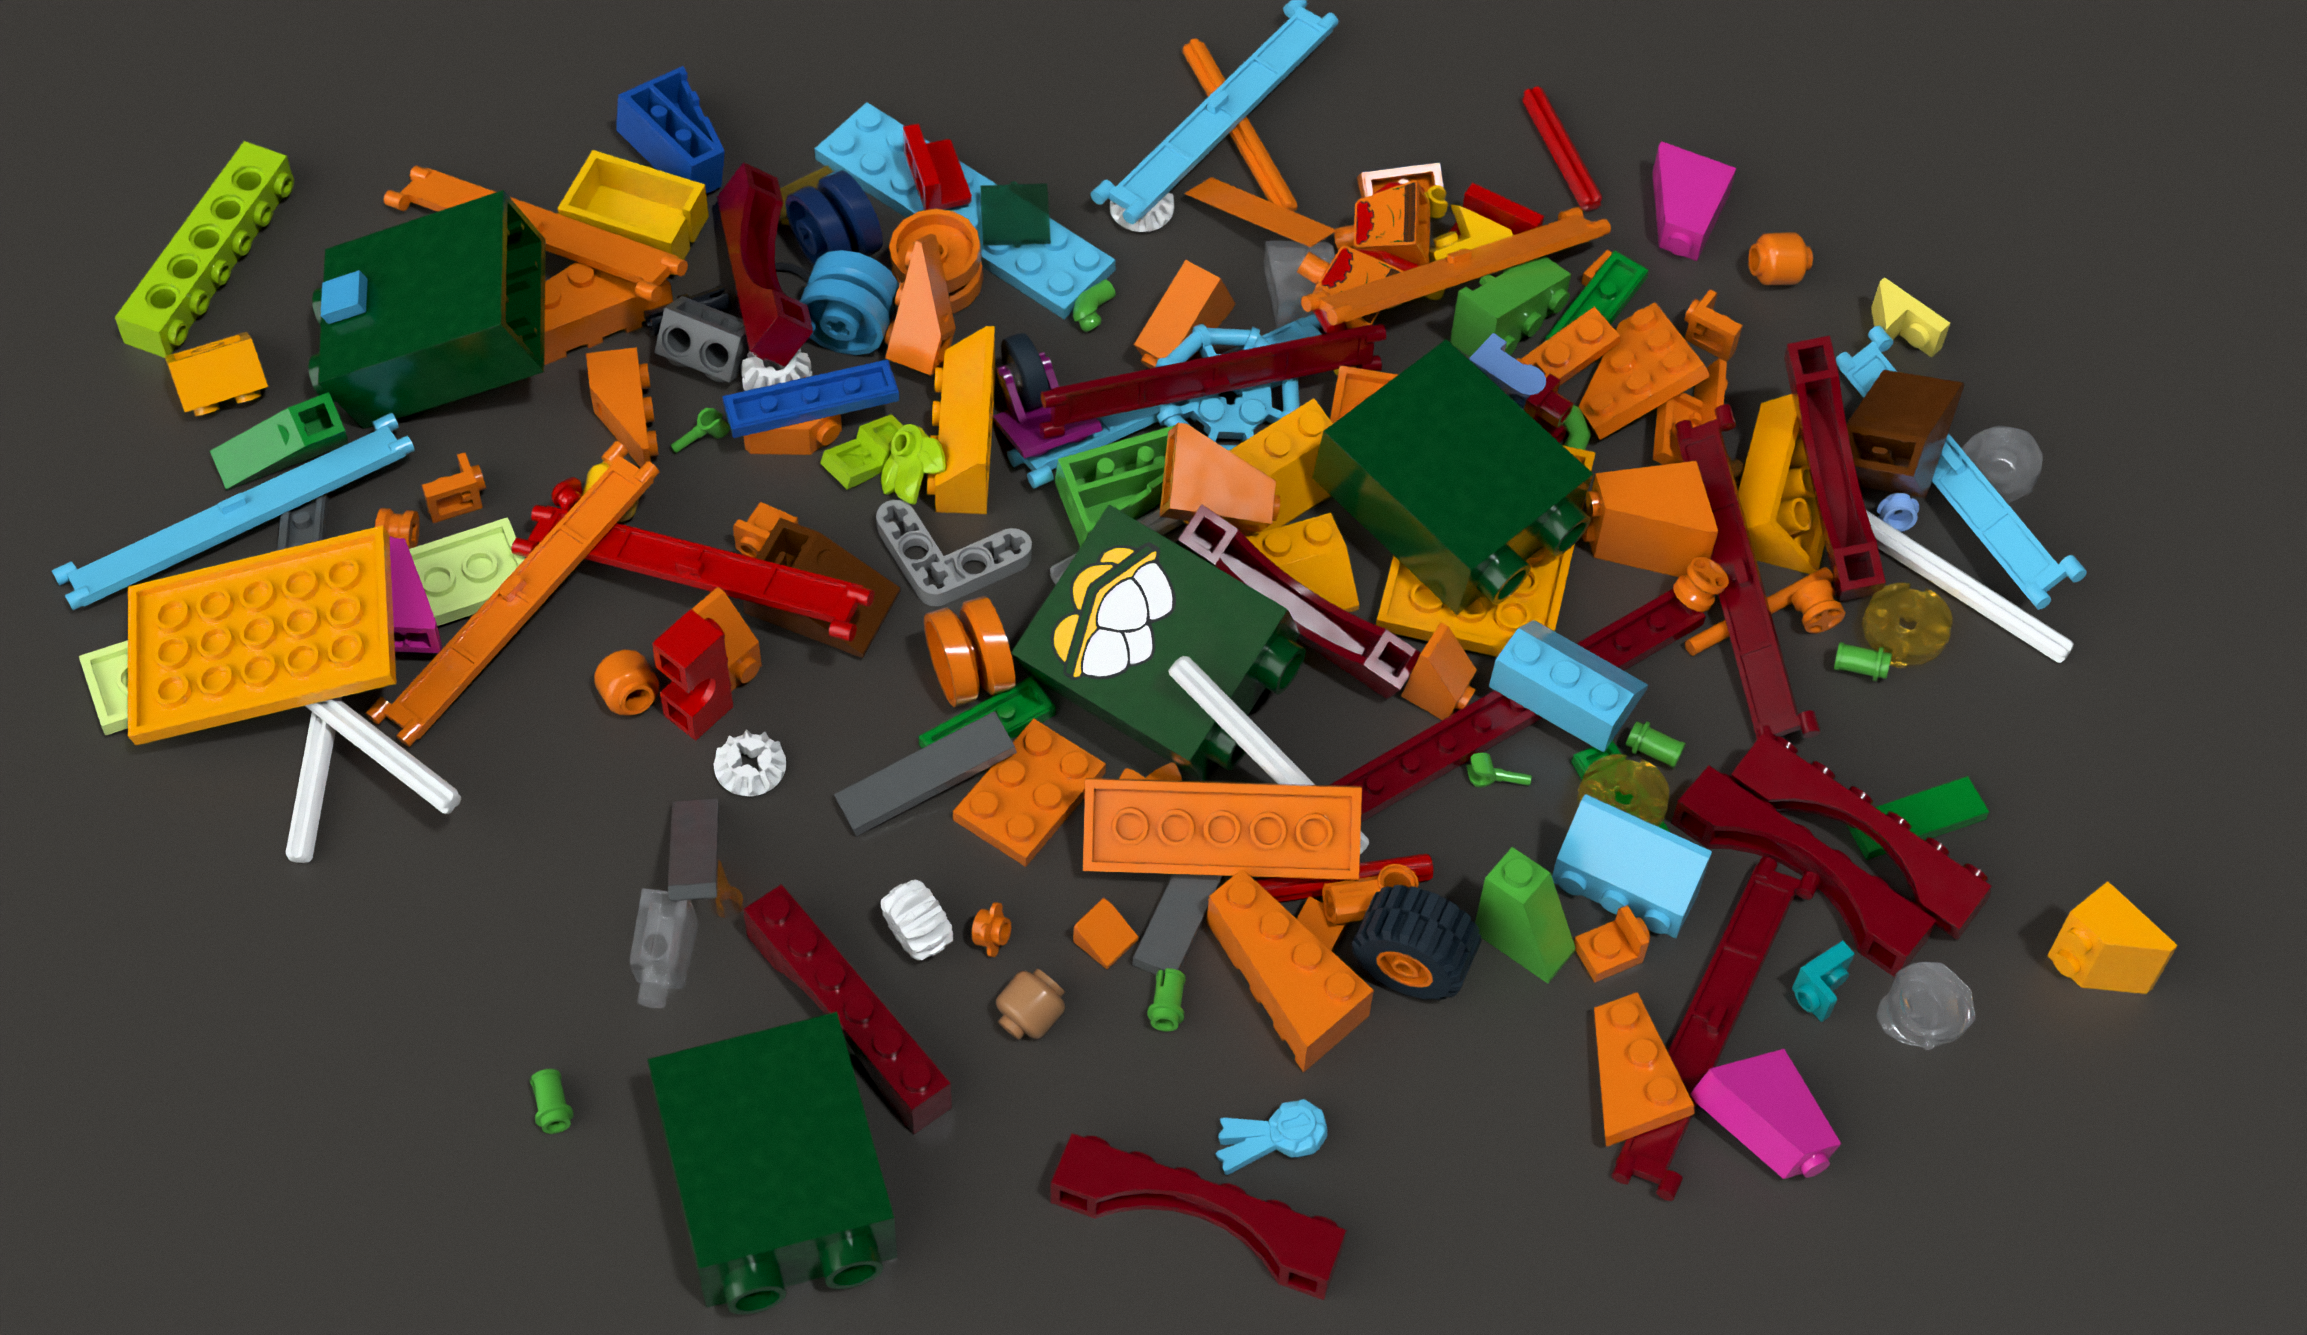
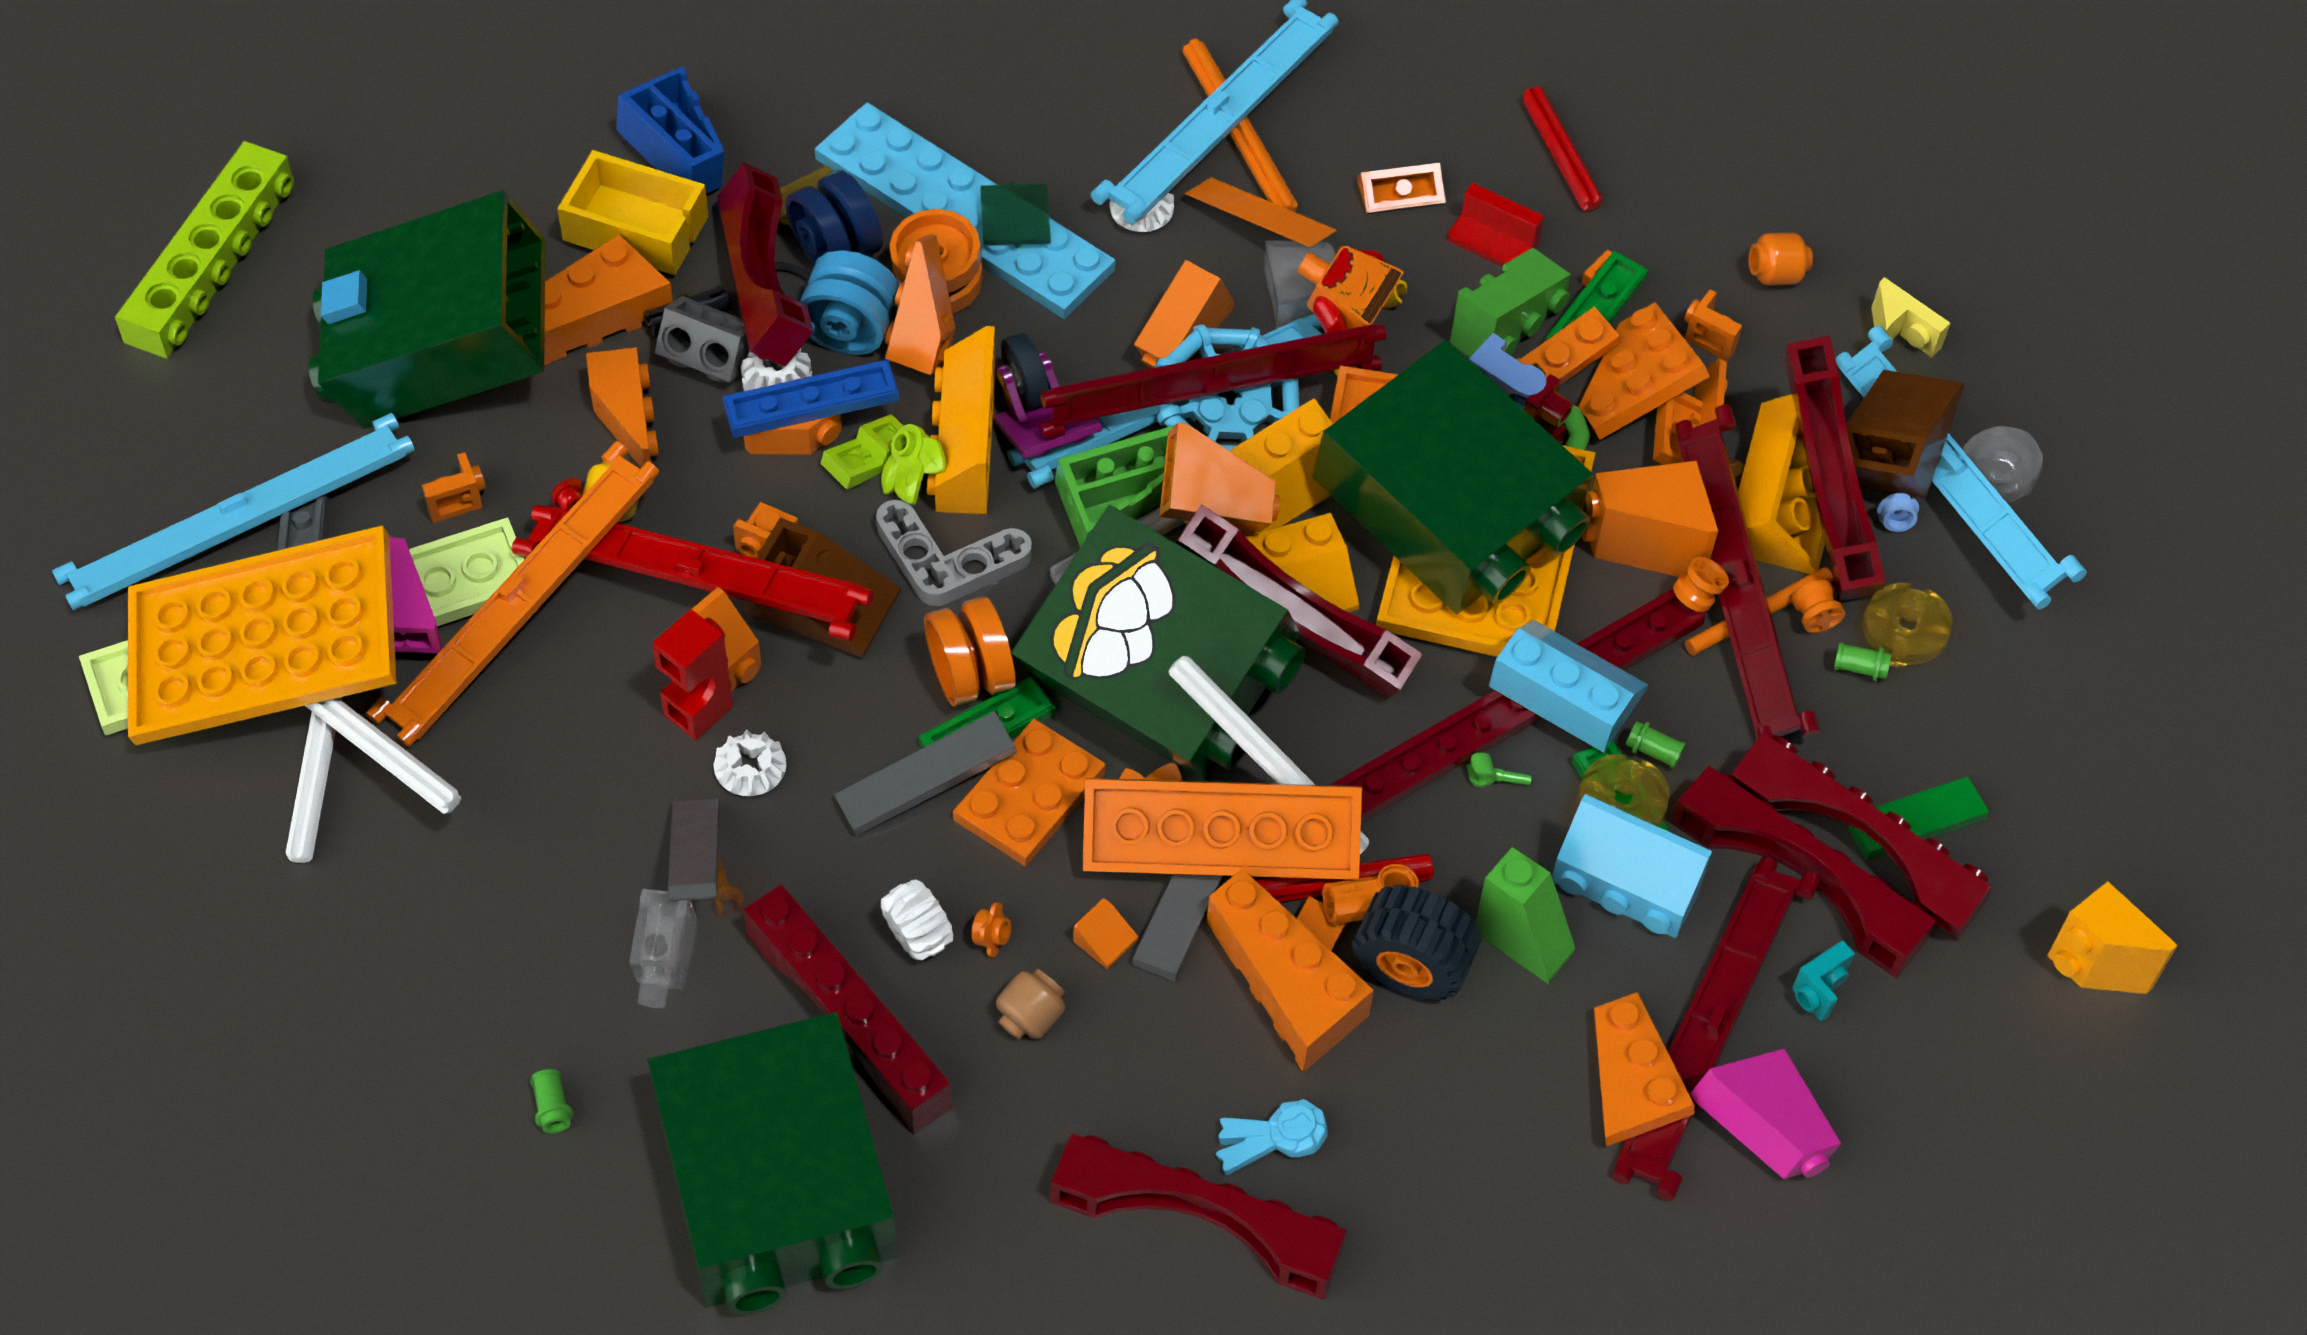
light orange slope [165,331,268,416] -> none
slope [210,392,348,491] -> none
orange wheel [375,508,420,549] -> none
orange piece [384,166,688,302] -> none
orange head [594,649,659,716] -> none
bright green hand [671,408,730,453] -> none
red panel [903,123,972,210] -> none
bright green arm [1072,279,1116,332] -> none
bright green pin [1147,968,1186,1032] -> none
orange piece [1301,207,1611,326] -> none
orange torso [1334,180,1448,300] -> none
orange slope [1401,622,1477,720] -> none
yellow slope [1429,204,1513,263] -> none
orange bracket [1574,905,1650,983] -> none
dark pink slope [1652,141,1736,261] -> none
white axle [1866,510,2074,663] -> none
clear hat [1876,961,1976,1050] -> none

